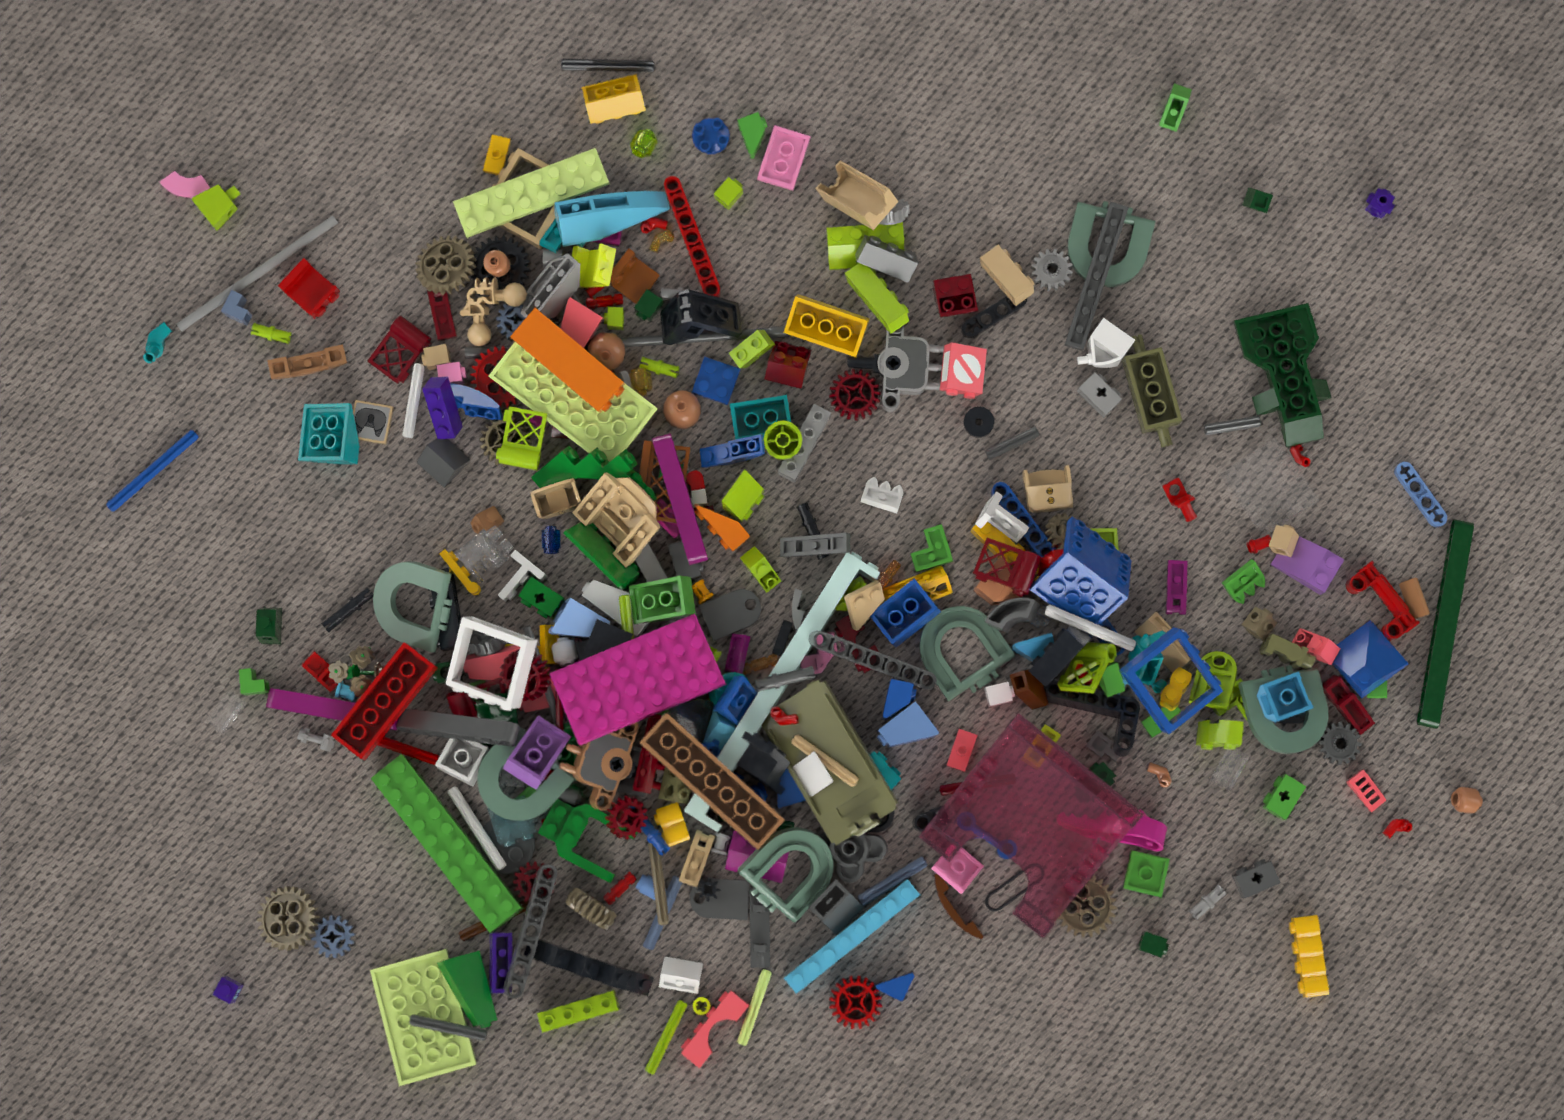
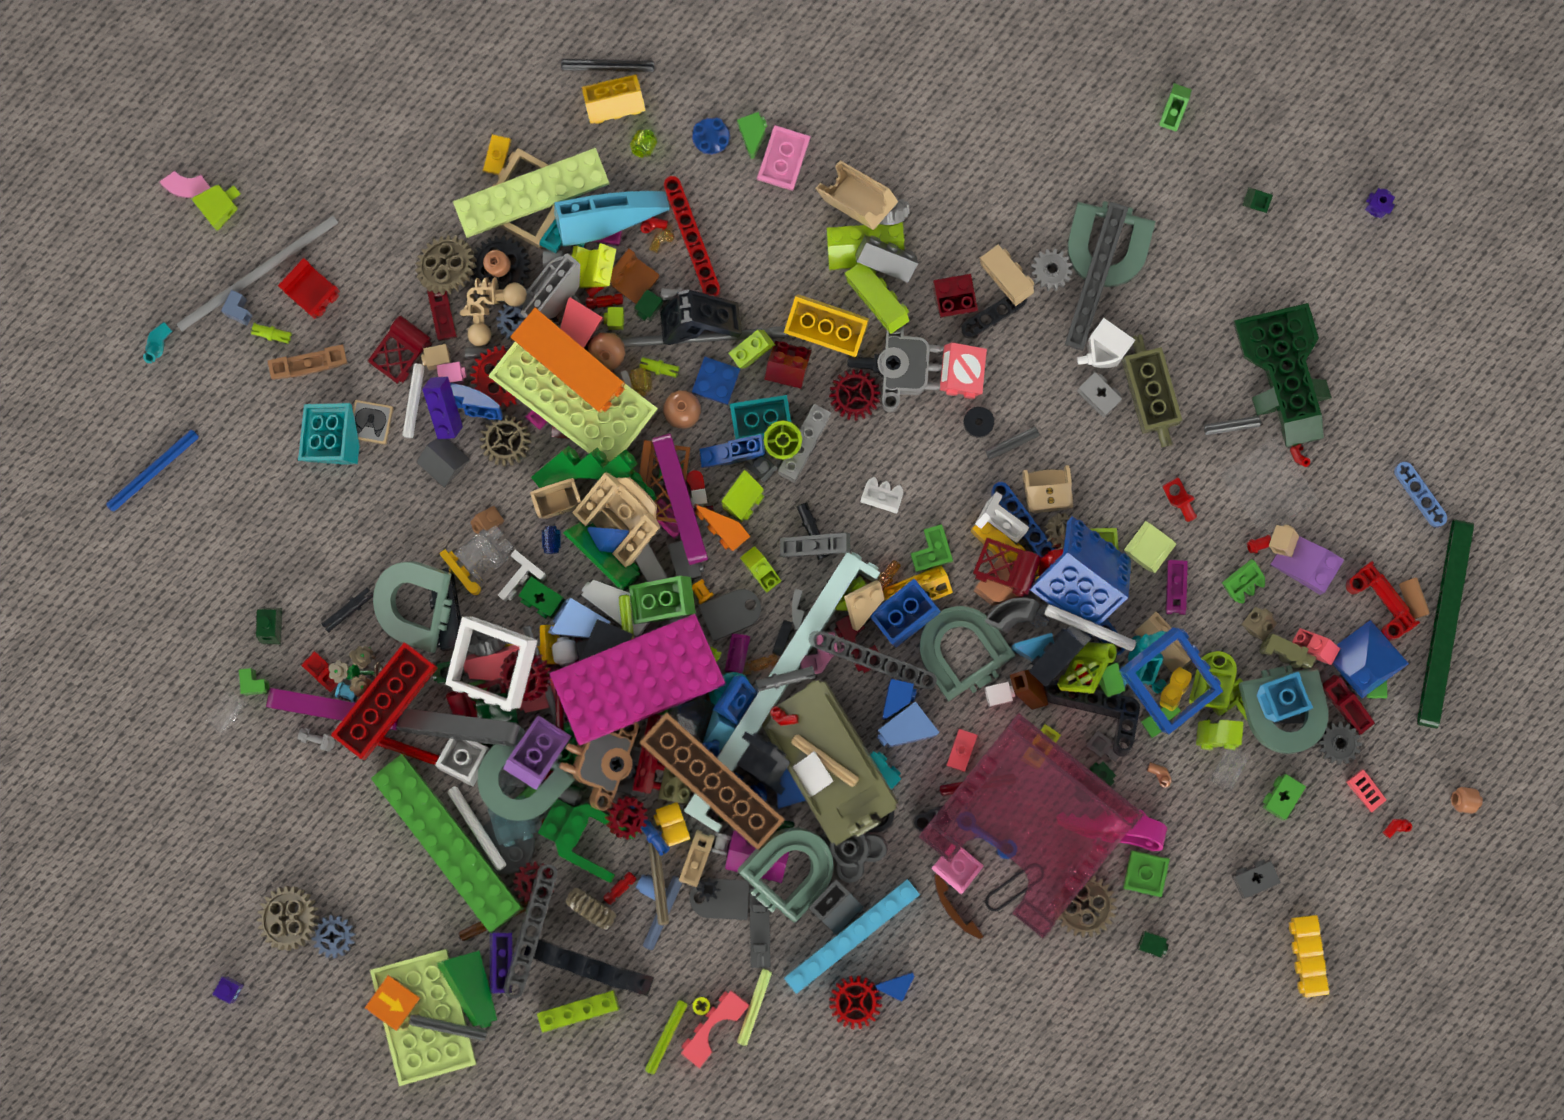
lime piece [496,406,548,471] -> none
white panel [659,957,703,994] -> none
lime brick [714,177,743,210] -> none
sand blue axle [858,857,928,905] -> none
light grey pin [1189,885,1226,920] -> none
none -> orange tile [365,975,420,1031]
none -> blue slope [588,527,629,552]
none -> dark grey hips [744,455,778,482]
none -> yellowish green slope [1124,521,1176,573]

